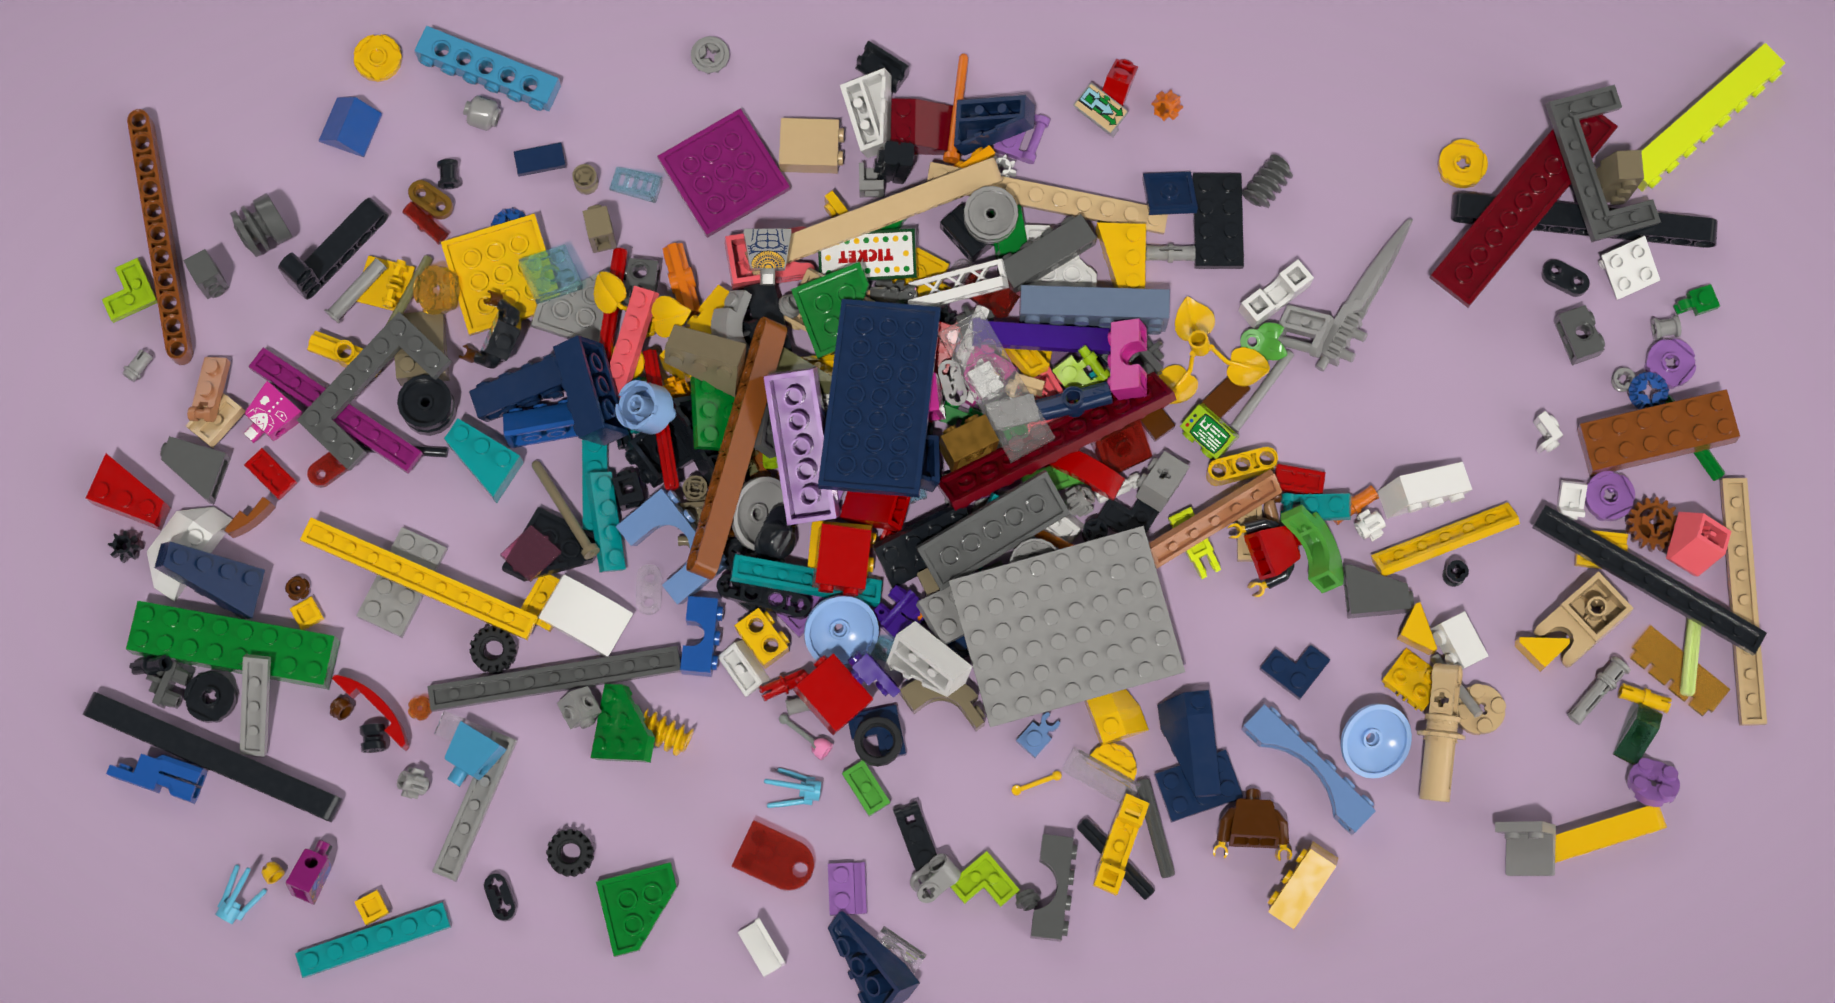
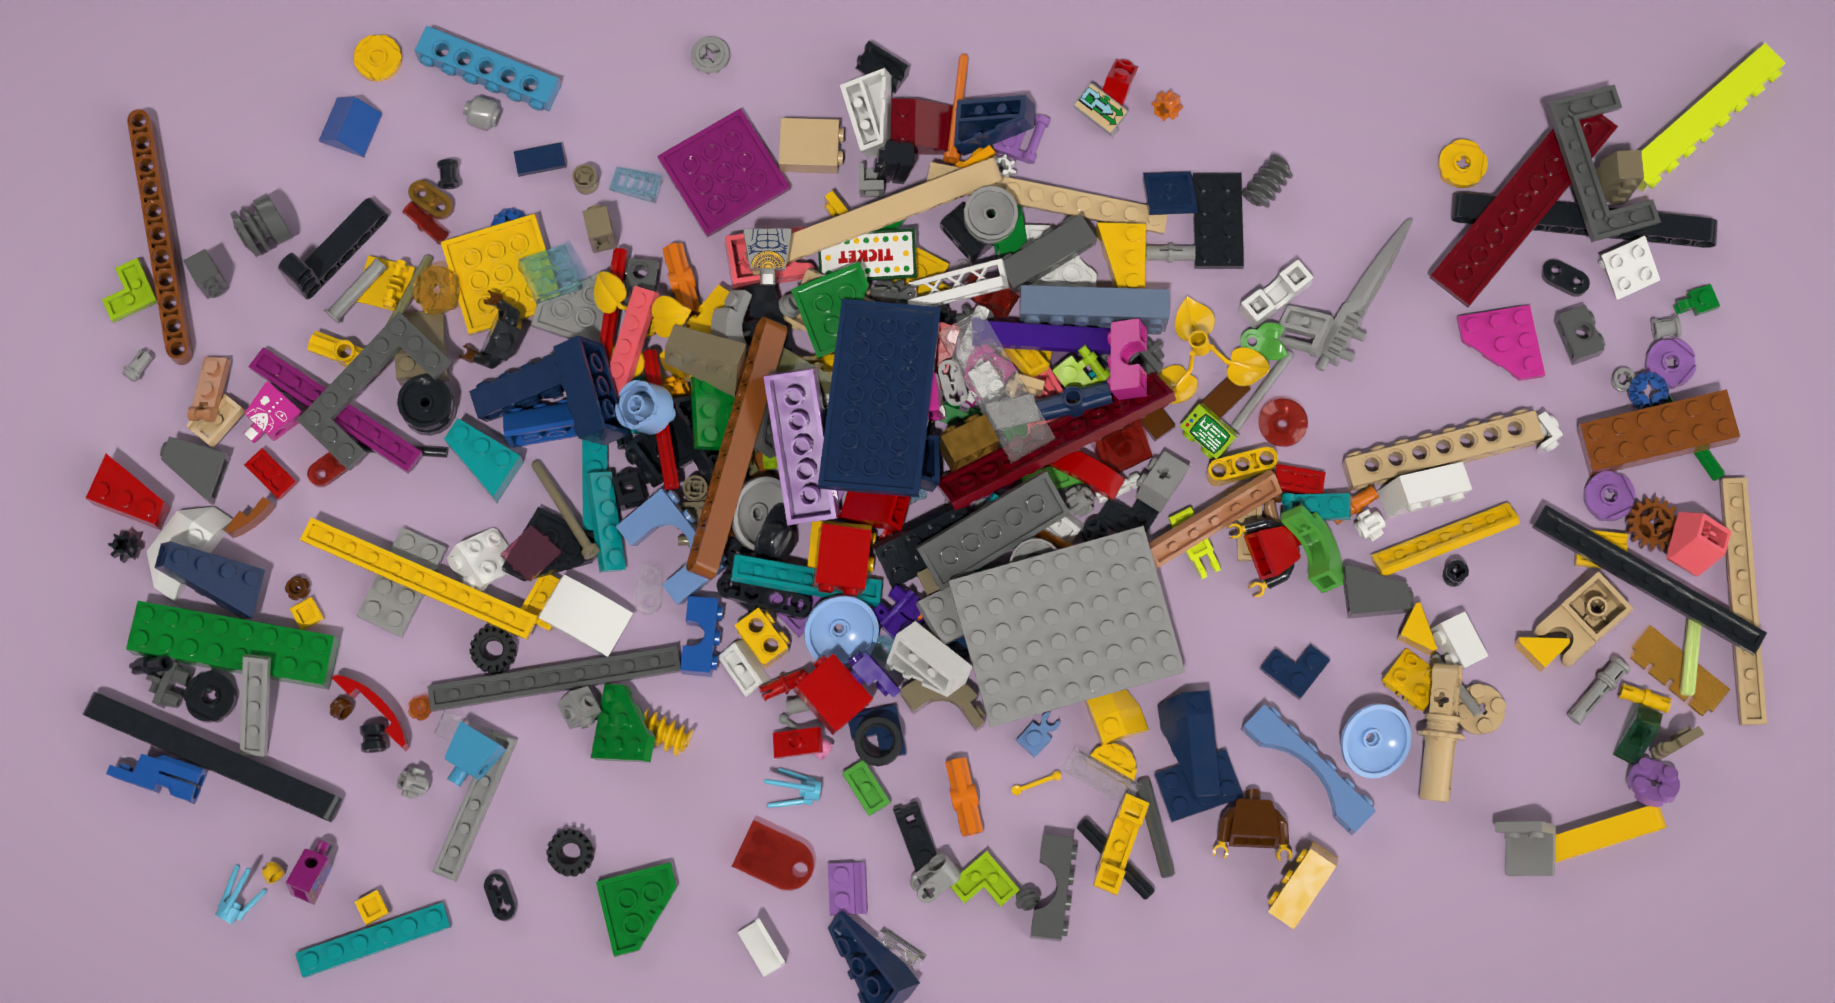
white bracket [1557,480,1588,520] -> none
none -> white bracket [446,528,512,592]
none -> red plate [773,727,823,759]
none -> orange piece [945,757,983,837]
none -> clear red dish [1258,398,1308,447]
none -> tan brick [1342,409,1544,492]
none -> dark pink plate [1457,305,1545,381]
none -> dark tan plate [1651,726,1704,760]

